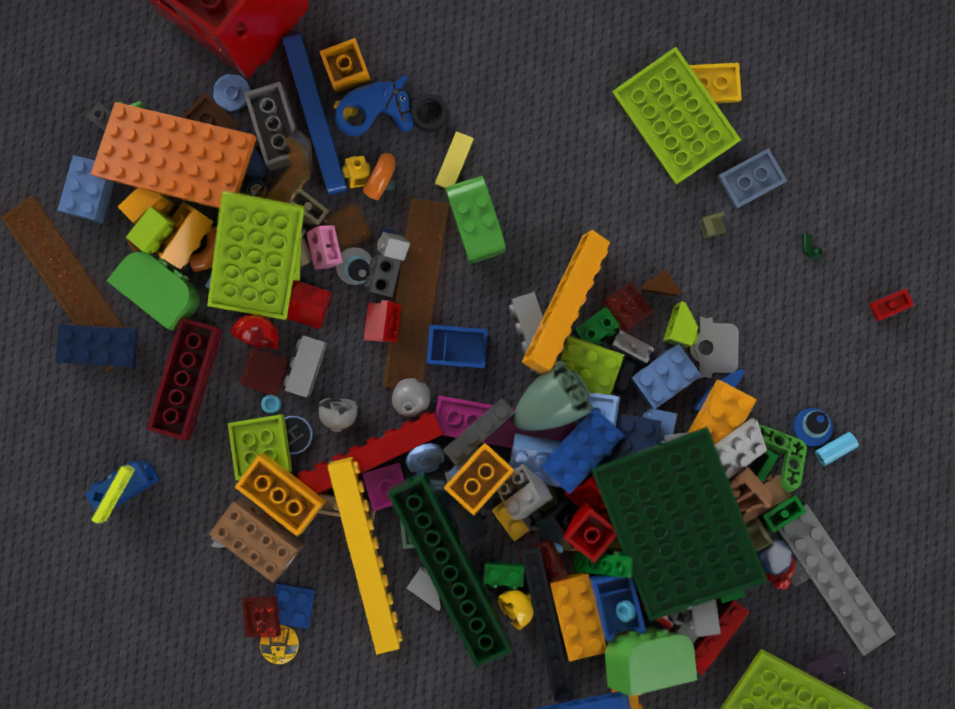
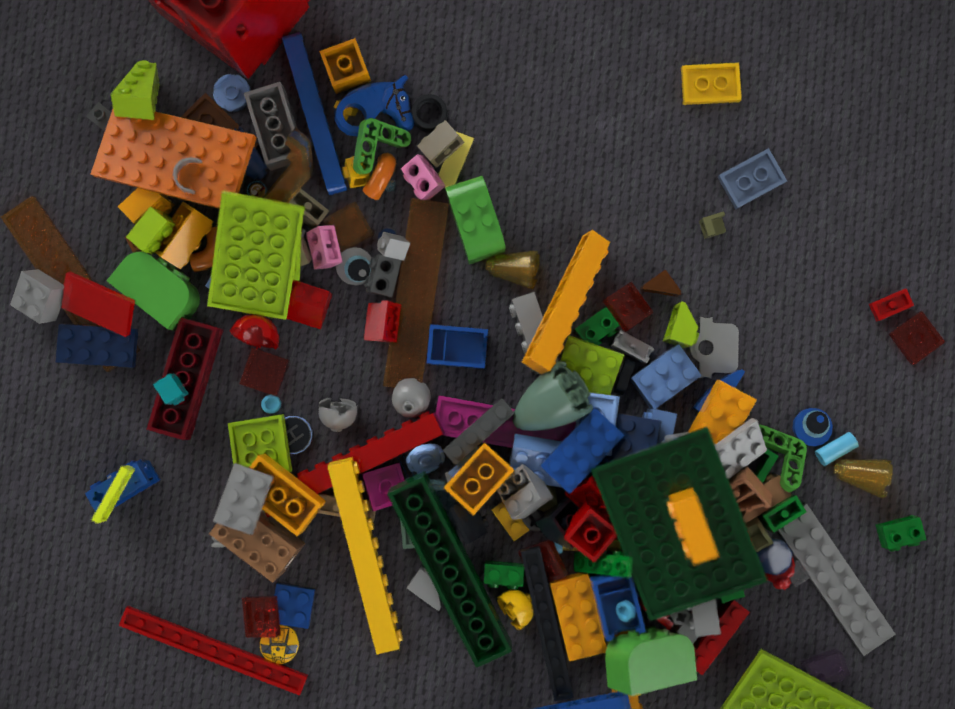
medium blue brick [58,155,114,224] -> none
light grey brick [284,336,328,398] -> none
lime plate [612,47,741,185] -> none
dark green arm [802,234,823,260] -> none
none -> light grey brick [10,269,64,324]
none -> red tile [61,272,135,337]
none -> lime wedge [111,60,159,120]
none -> red plate [119,606,308,696]
none -> teal brick [153,374,188,406]
none -> light grey helmet [173,157,203,194]
none -> light grey plate [213,463,274,535]
none -> bright green beam [353,118,411,175]
none -> bright pink brick [401,154,446,200]
none -> dark tan brick [417,120,465,168]
none -> clear yellow cone [486,251,540,289]
none -> light orange brick [667,488,718,564]
none -> clear yellow cone [833,459,893,498]
none -> green brick [875,515,927,551]
none -> clear red plate [888,311,945,365]

